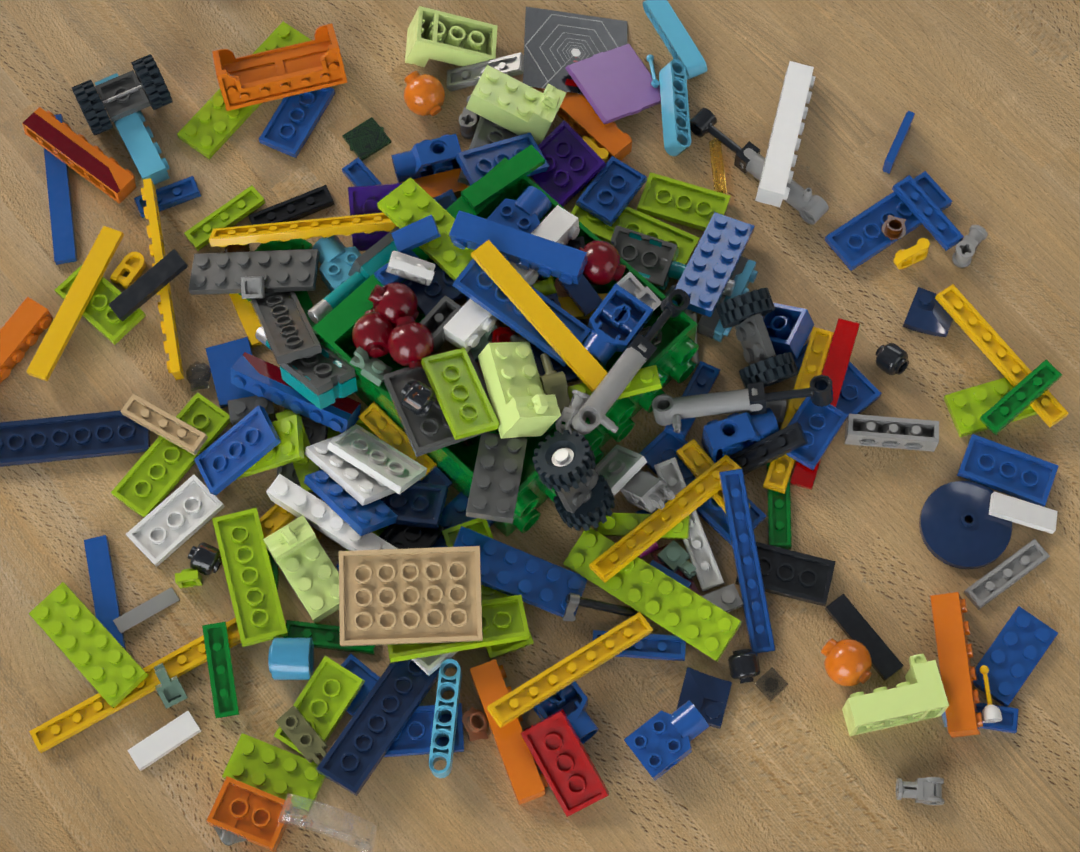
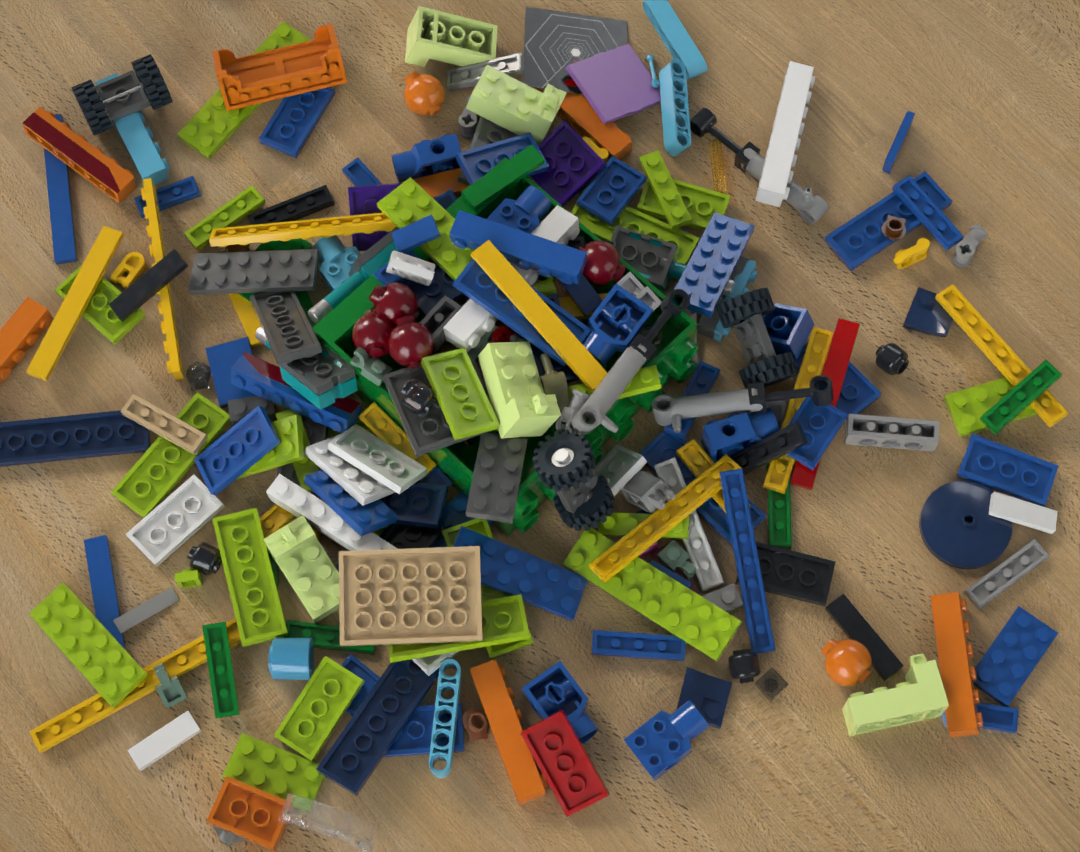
light grey tile [241,276,265,299] -> none
olive hinge [275,706,328,766] -> none
clear green piece [342,117,392,161] -> none
yellow tile [487,612,653,728] -> none
black piece [562,593,637,621] -> none
light grey connector [896,777,945,805] -> none
hinge [980,665,1002,723] -> none
none -> lime plate [639,150,692,230]

